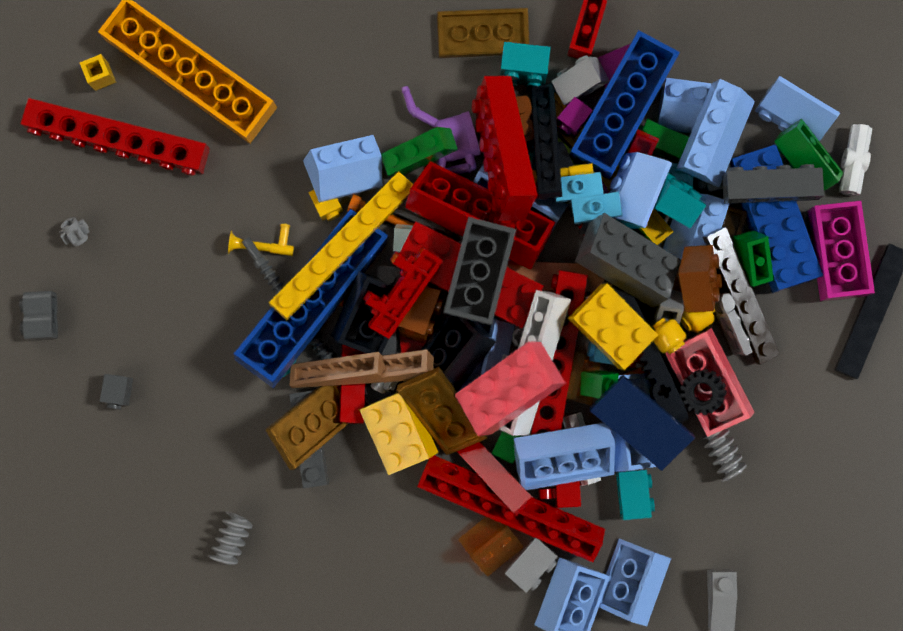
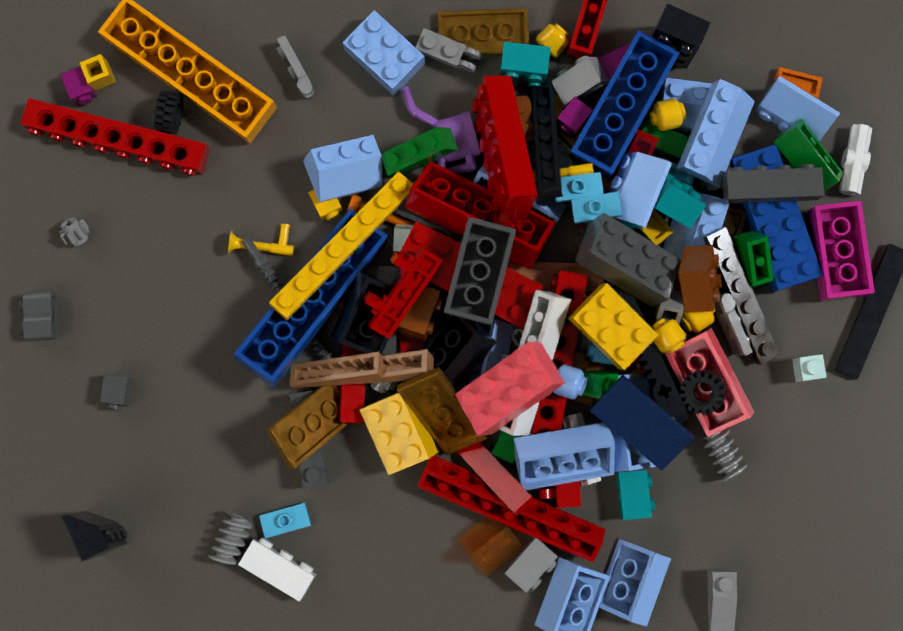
none -> magenta brick [60,66,98,105]
none -> black slope [62,511,127,562]
none -> black tyre [154,90,184,135]
none -> white brick [238,537,317,602]
none -> medium azure plate [259,502,311,538]
none -> light grey hinge [276,35,315,99]
none -> light blue brick [343,10,425,96]
none -> light grey hinge [415,28,482,73]
none -> yellow head [536,23,570,58]
none -> light blue head [554,365,587,399]
none -> yellow head [649,98,686,131]
none -> black brick [652,3,711,68]
none -> orange tile [774,67,823,99]
none -> light aqua brick [792,354,826,382]

